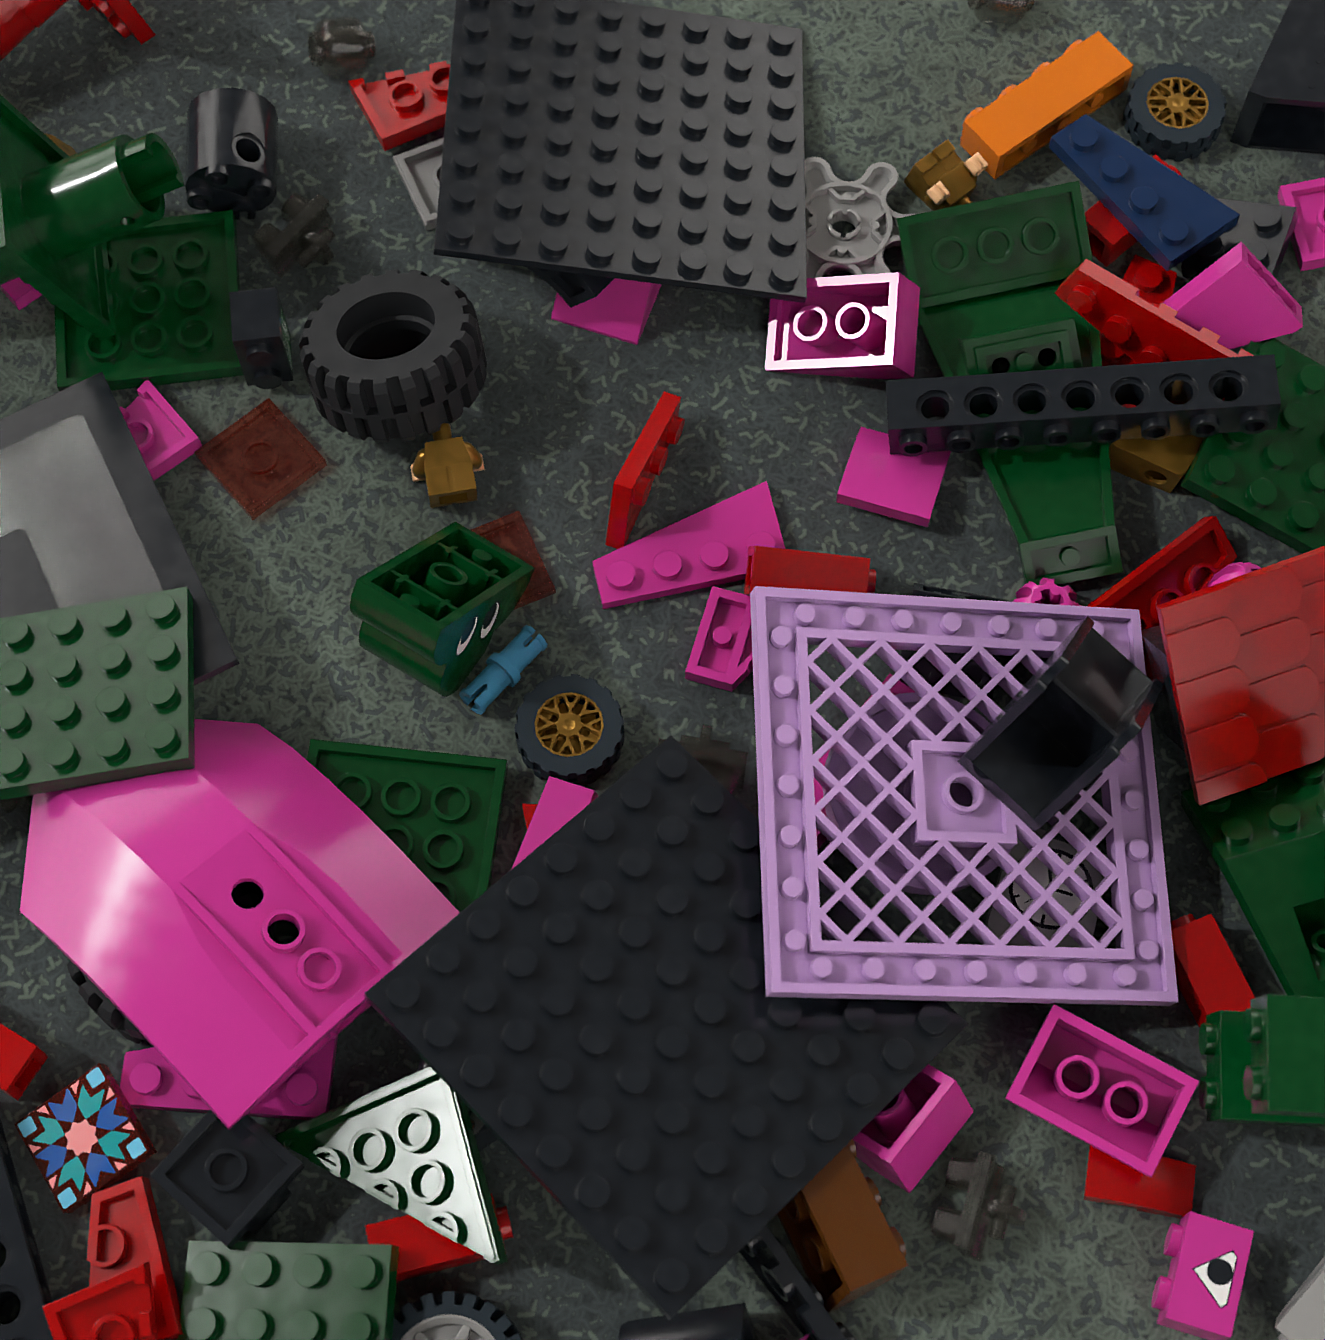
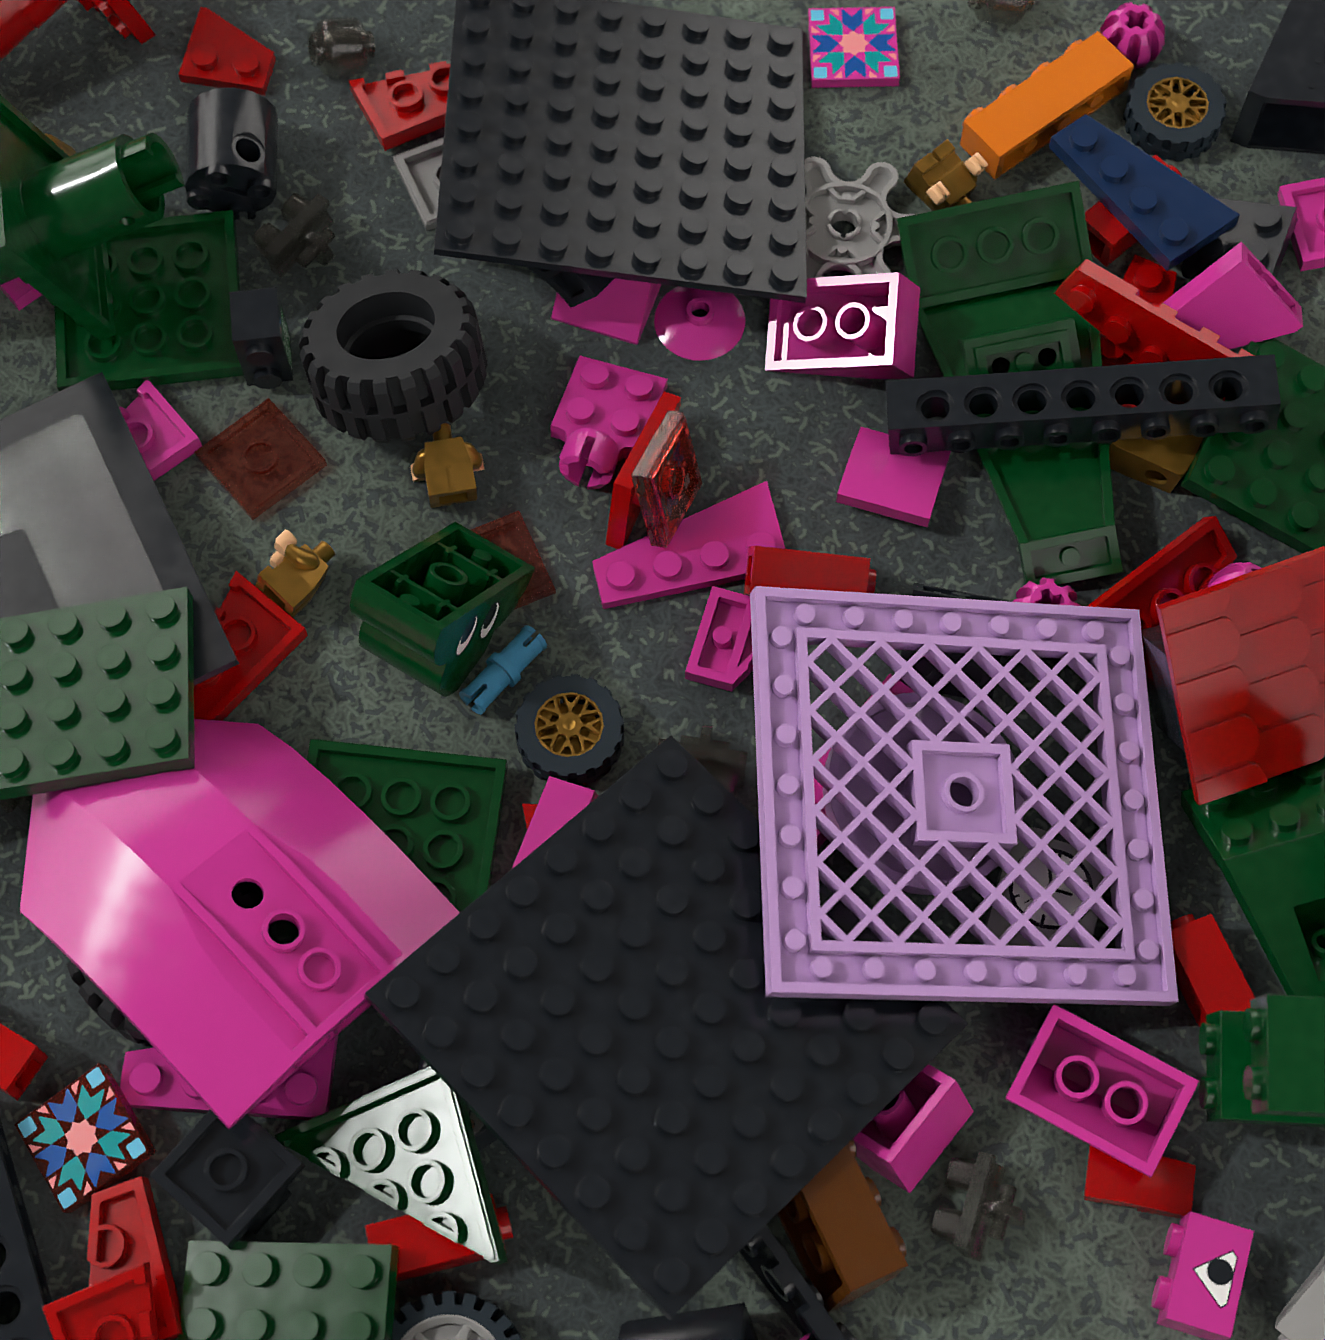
black ladder [957,616,1164,832] -> none
none -> red wing [178,7,276,95]
none -> red wing [194,571,308,721]
none -> pearl gold piece [255,529,335,617]
none -> dark pink plate [551,355,668,489]
none -> clear red tile [631,410,702,548]
none -> dark pink dish [654,286,745,361]
none -> tile [808,7,900,88]
none -> dark pink piece [1100,2,1165,70]

